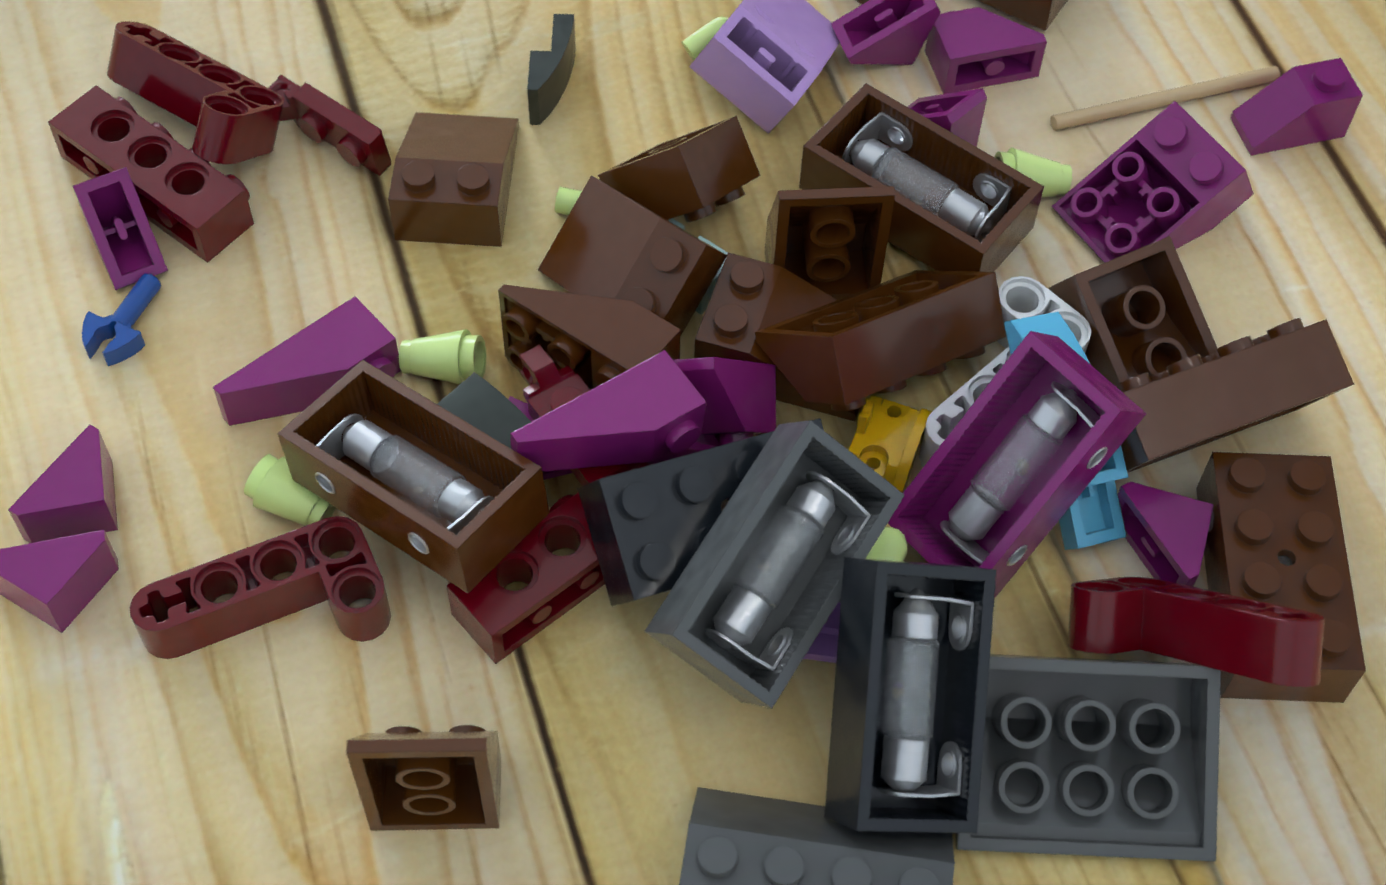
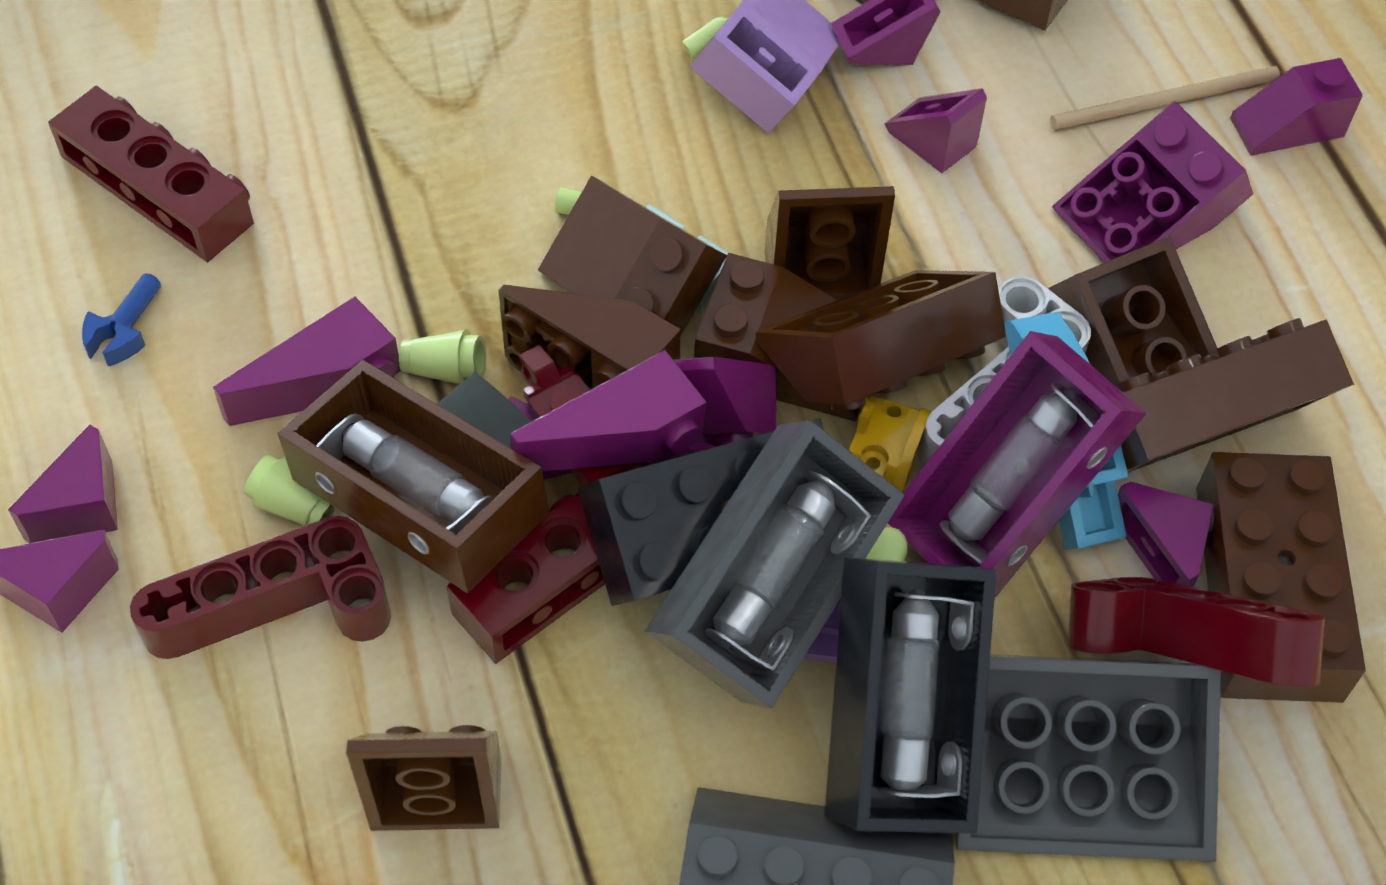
magenta slope [73,167,168,290] -> none
dark red beam [107,21,284,165] -> none
dark red hinge [268,75,391,176] -> none
reddish brown slope [388,112,519,247] -> none
pearl dark grey slope [527,14,576,125] -> none
reddish brown slope [598,116,761,223] -> none
reddish brown piece [799,83,1044,272] -> none
magenta slope [925,7,1047,94] -> none
yellowish green cone [994,148,1072,197] -> none

